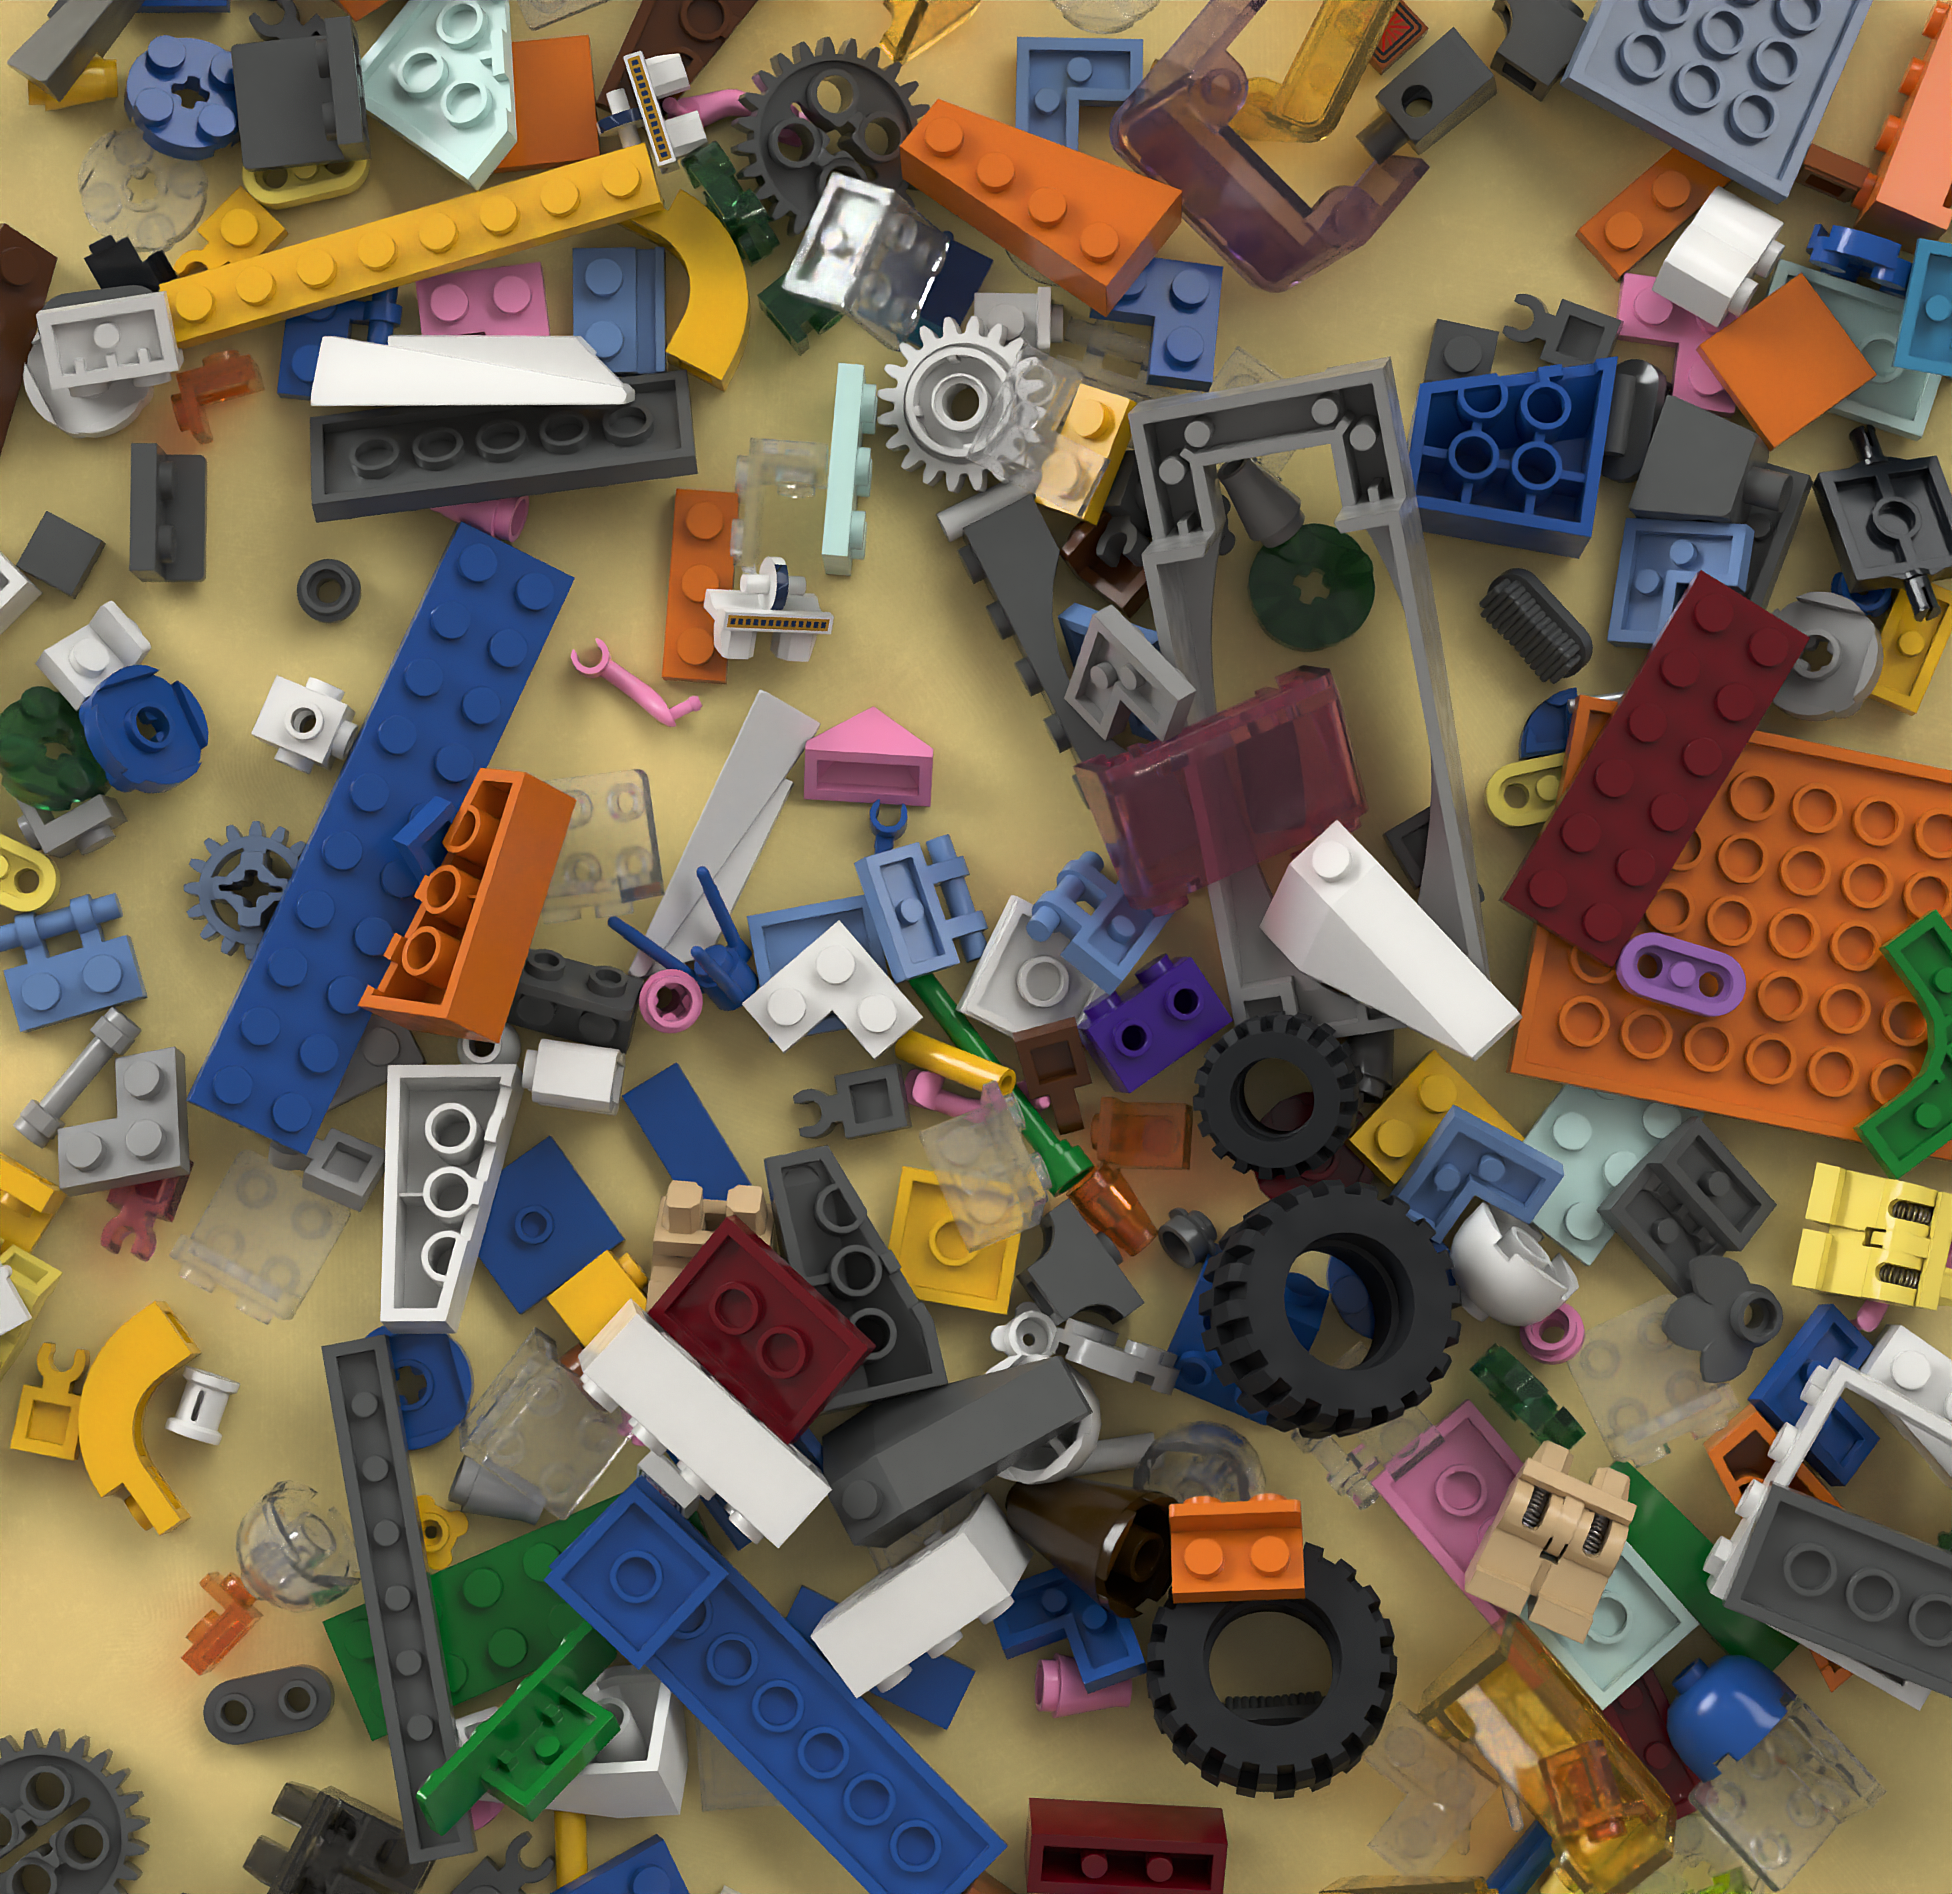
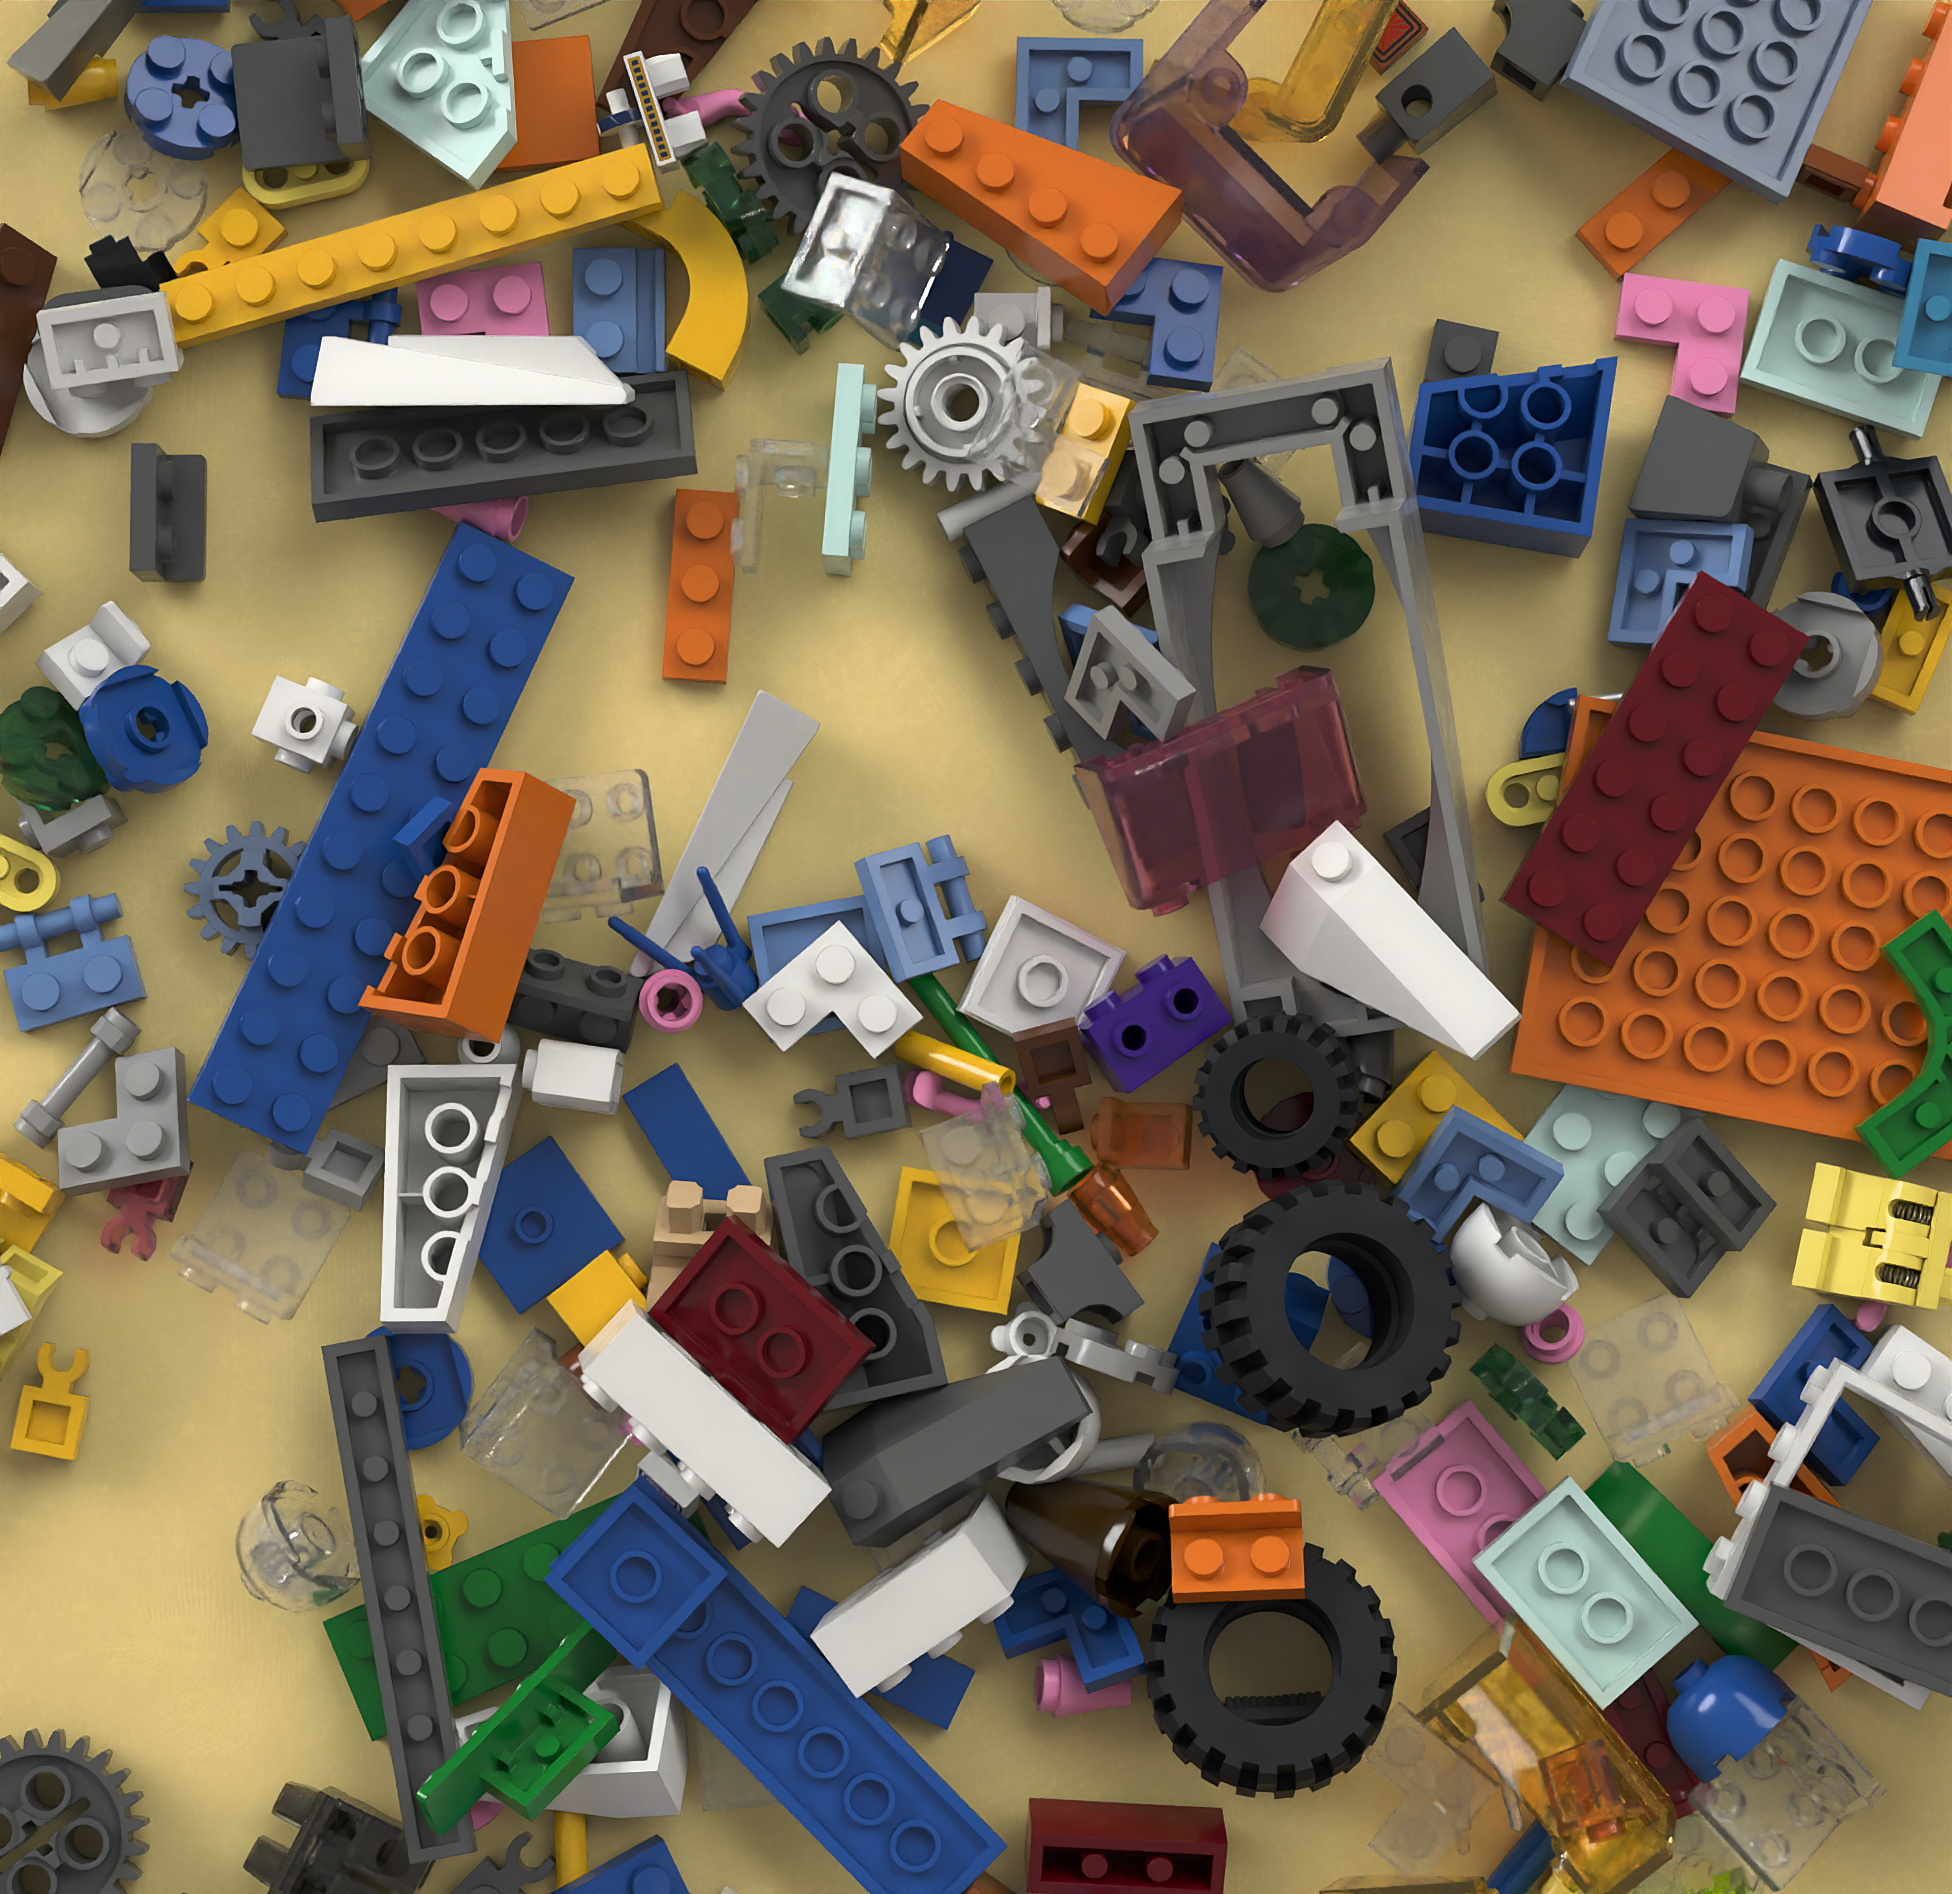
dark grey tile [16,511,106,599] -> none
yellow arch [78,1301,202,1535] -> none
white bush [165,1366,240,1445] -> none
clear orange bracket [171,350,265,445] -> none
clear orange bracket [181,1571,264,1676] -> none
dark grey plate [203,1664,335,1745] -> none
dark grey plate [297,559,361,623] -> none
light grey cone [448,1451,549,1526] -> none
bright pink piece [571,638,703,727] -> none
white hips [703,556,834,662] -> none
bright pink slope [804,706,933,807] -> none
blue hand [870,799,908,854] -> none
medium blue plate [1026,851,1175,995] -> none
dark grey plate [1158,1208,1217,1269] -> none
tan hips [1465,1440,1637,1644] -> none
dark grey piece [1479,568,1593,684] -> none
dark grey plate [1503,294,1624,367] -> none
dark grey piece [1601,359,1672,483] -> none
medium lavender plate [1615,932,1746,1017] -> none
white brick [1651,186,1785,328] -> none
dark grey plate [1661,1255,1783,1383] -> none
orange tile [1696,272,1877,452] -> none

